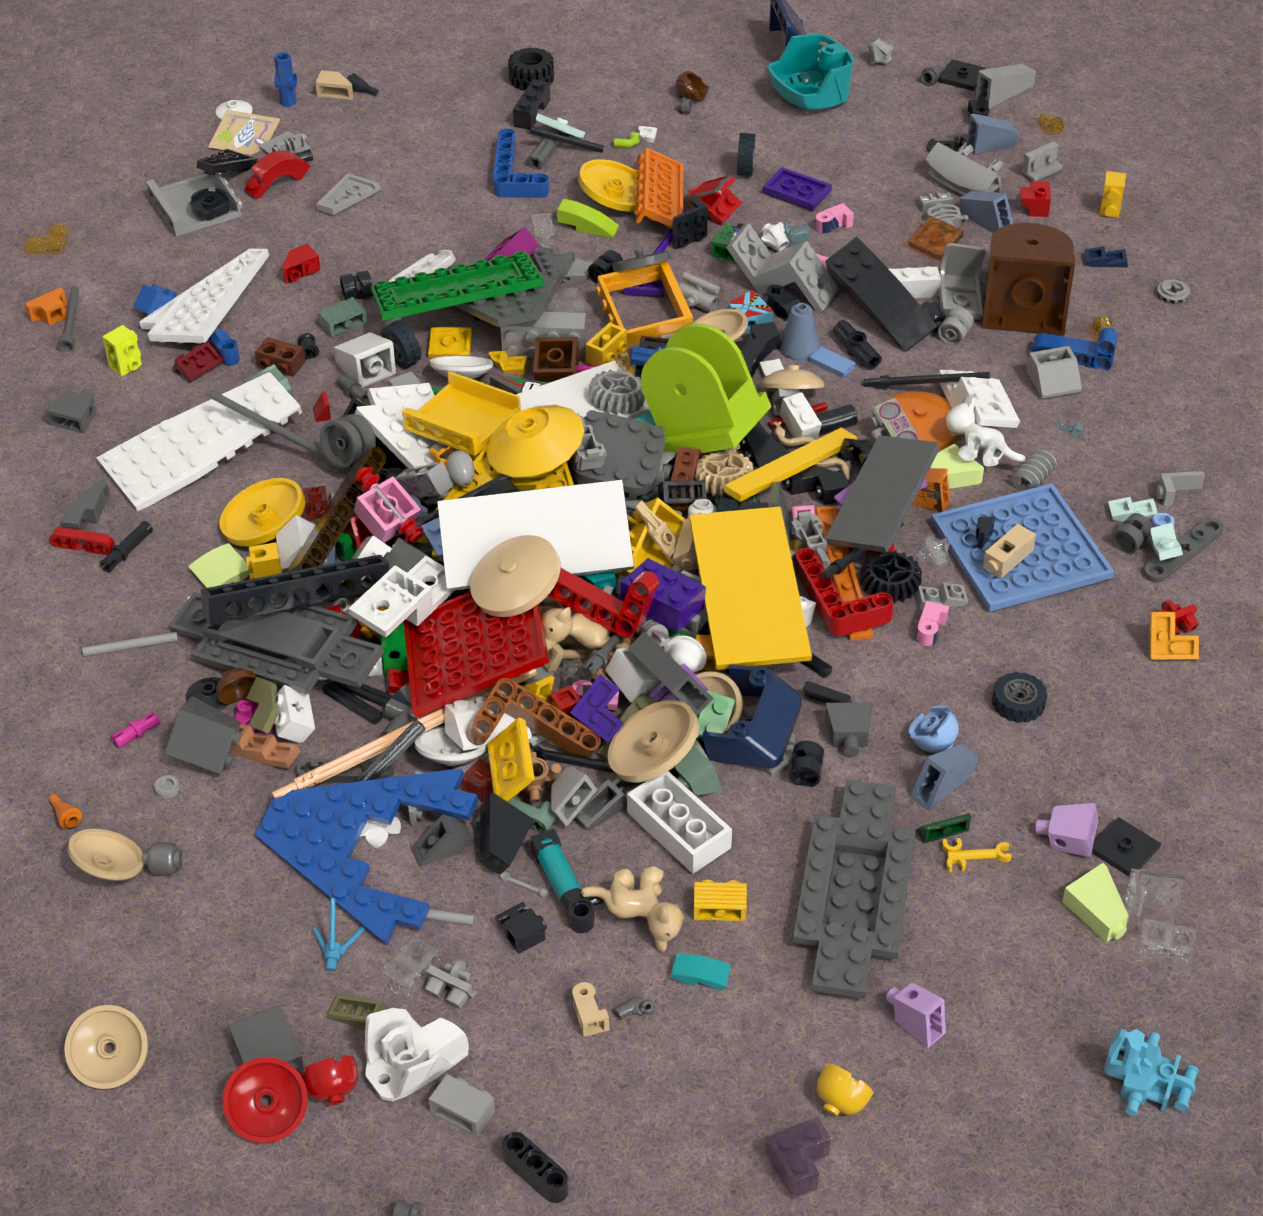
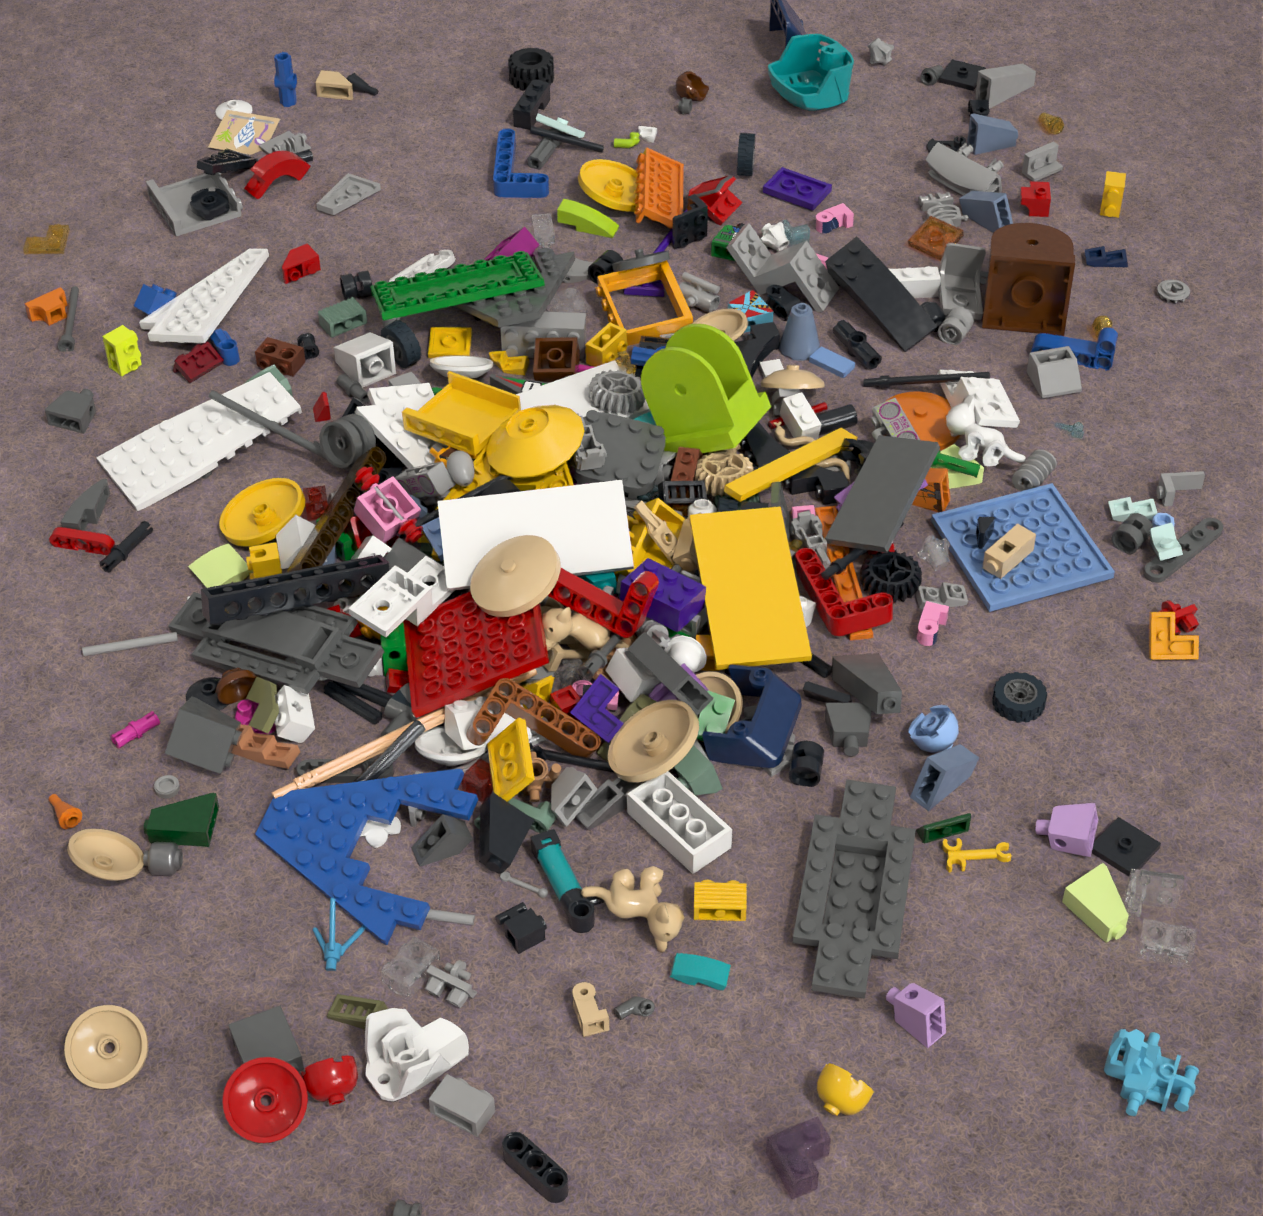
none -> dark green slope [144,793,219,847]
none -> dark grey slope [831,653,902,714]
none -> green pin [931,450,981,478]

